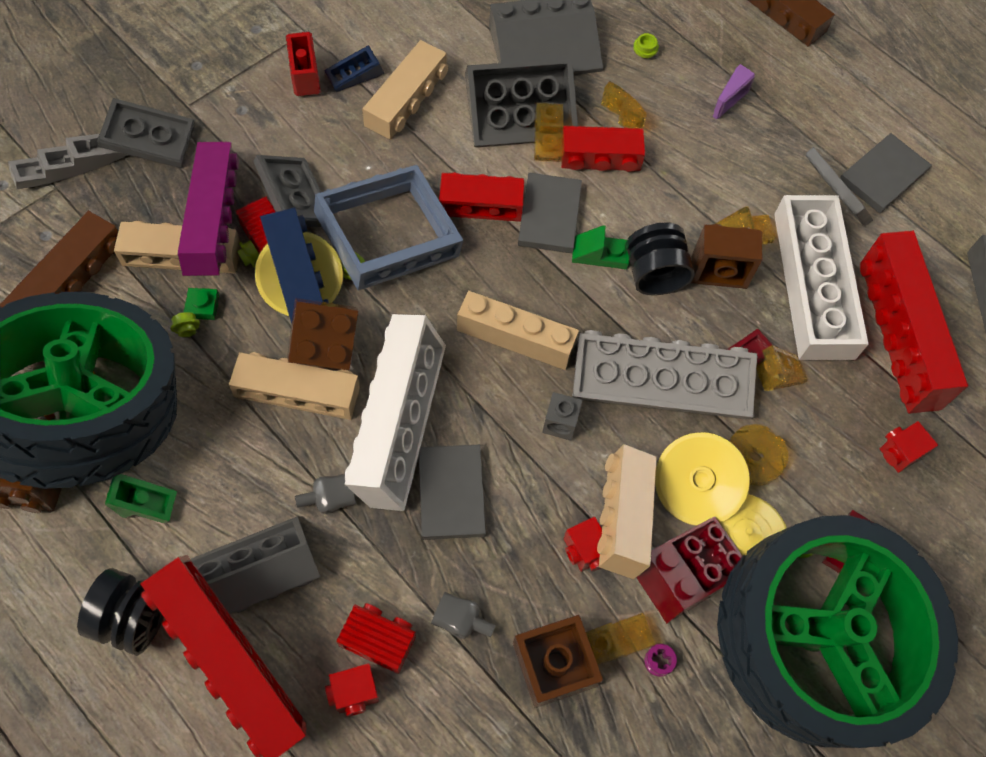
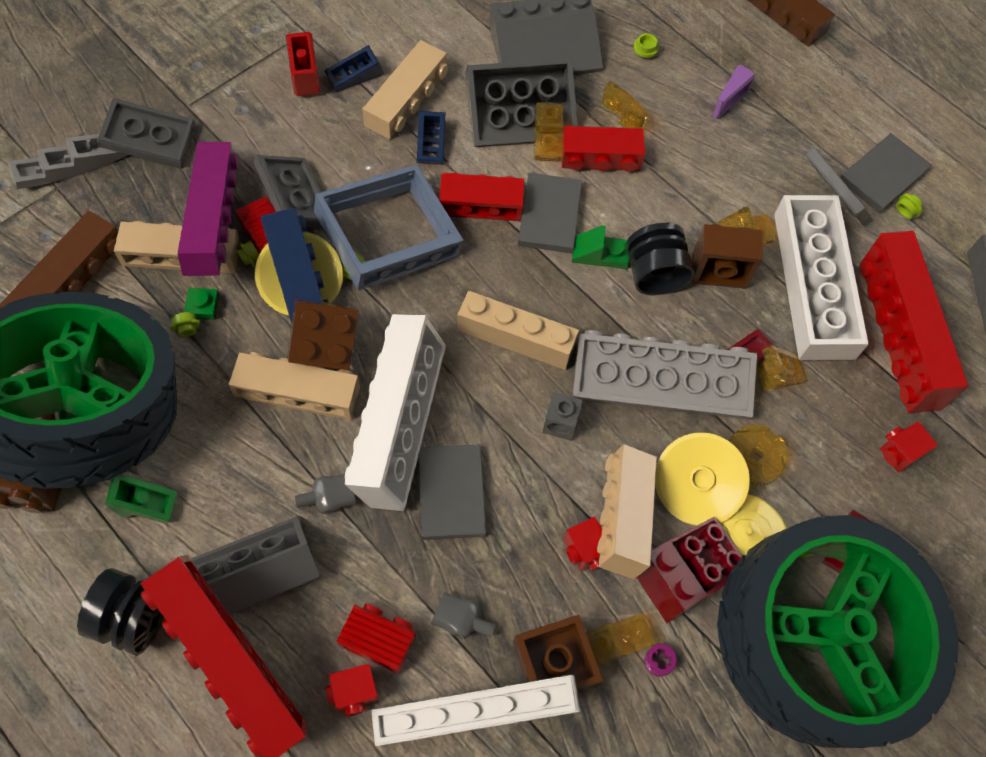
none -> white tile [371,675,580,746]
none -> dark blue slope [417,111,446,165]
none -> lime plate [896,193,923,219]

